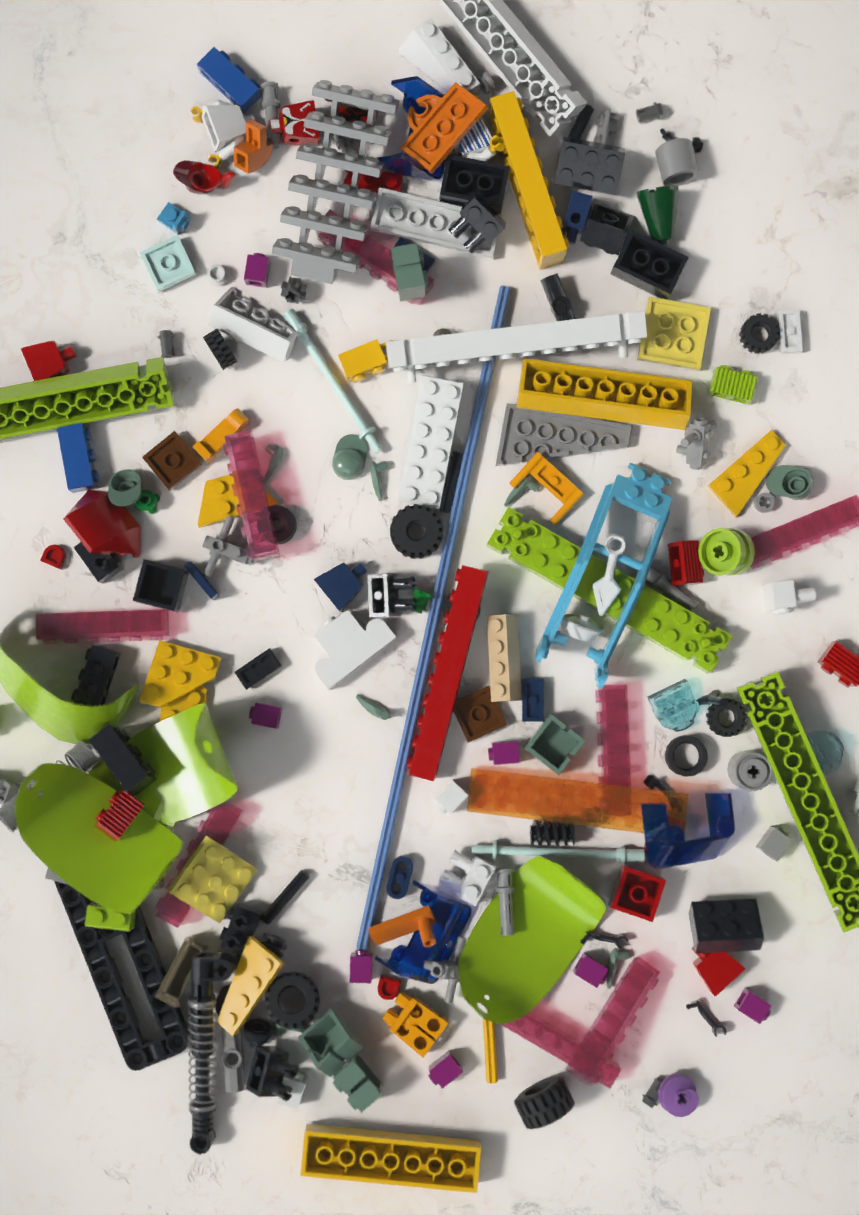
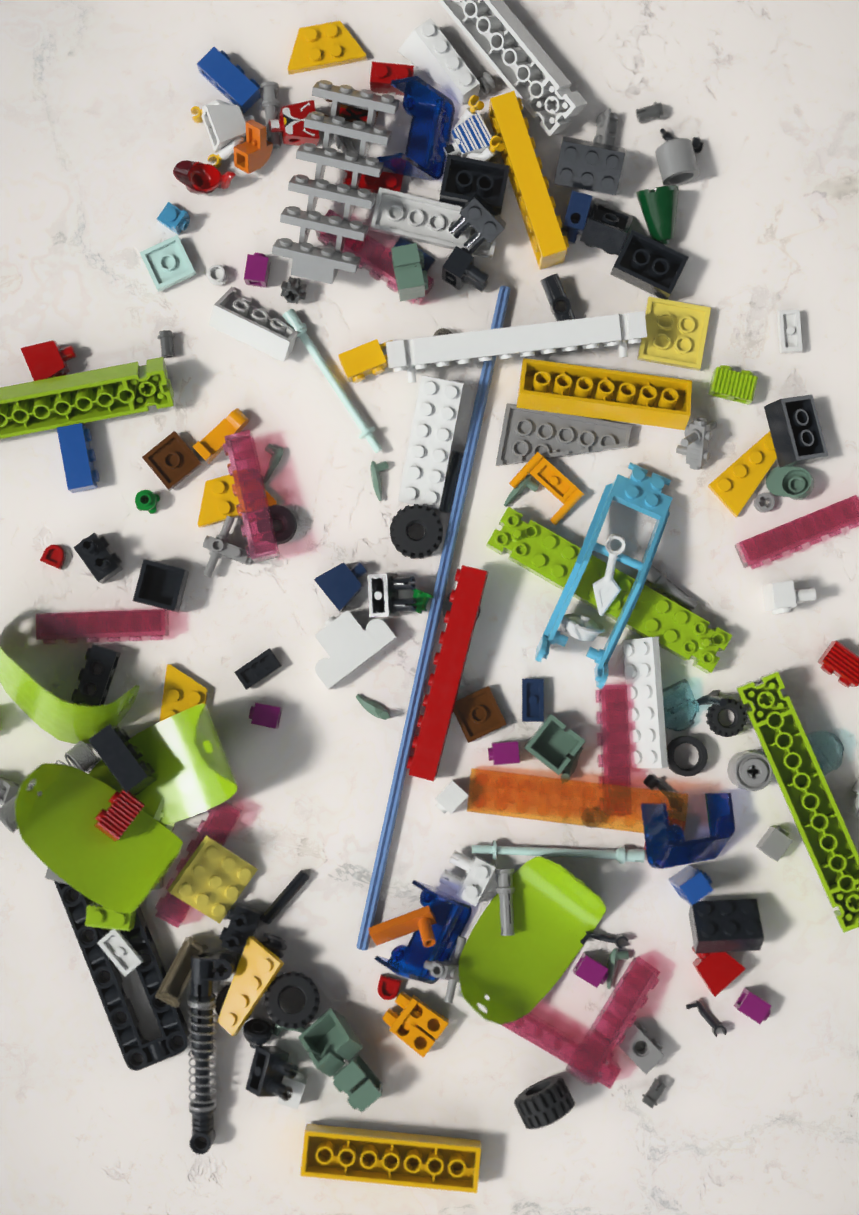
red wedge [63,490,141,558] -> none
sand green cap [108,469,142,506] -> none
yellow plate [139,640,222,708] -> none
dark blue tile [184,561,219,600] -> none
black tyre [203,329,238,370] -> none
light grey piece [221,1026,245,1093] -> none
sand green cap [332,434,368,480] -> none
magenta brick [349,949,373,983] -> none
dark blue plate [386,855,413,899] -> none
orange plate [400,82,488,174] -> none
magenta brick [428,1050,463,1089] -> none
yellow axle [483,1018,498,1084] -> none
tan brick [487,614,522,702] -> none
black piece [530,819,575,847] -> none
black axle [558,104,594,158] -> none
red brick [608,864,666,922] -> none
medium lavender piece [658,1073,699,1117] -> none
red brick [667,540,704,586] -> none
lime wheel [698,528,755,576] -> none
black tyre [739,313,780,354] -> none
none -> white plate [97,929,143,976]
none -> yellow wing [287,21,367,75]
none -> red brick [370,61,414,96]
none -> black brick [442,246,489,292]
none -> sand green bar [560,747,583,783]
none -> light grey brick [613,1020,664,1074]
none -> white plate [623,637,668,768]
none -> blue brick [668,865,714,906]
none -> black brick [764,395,828,468]

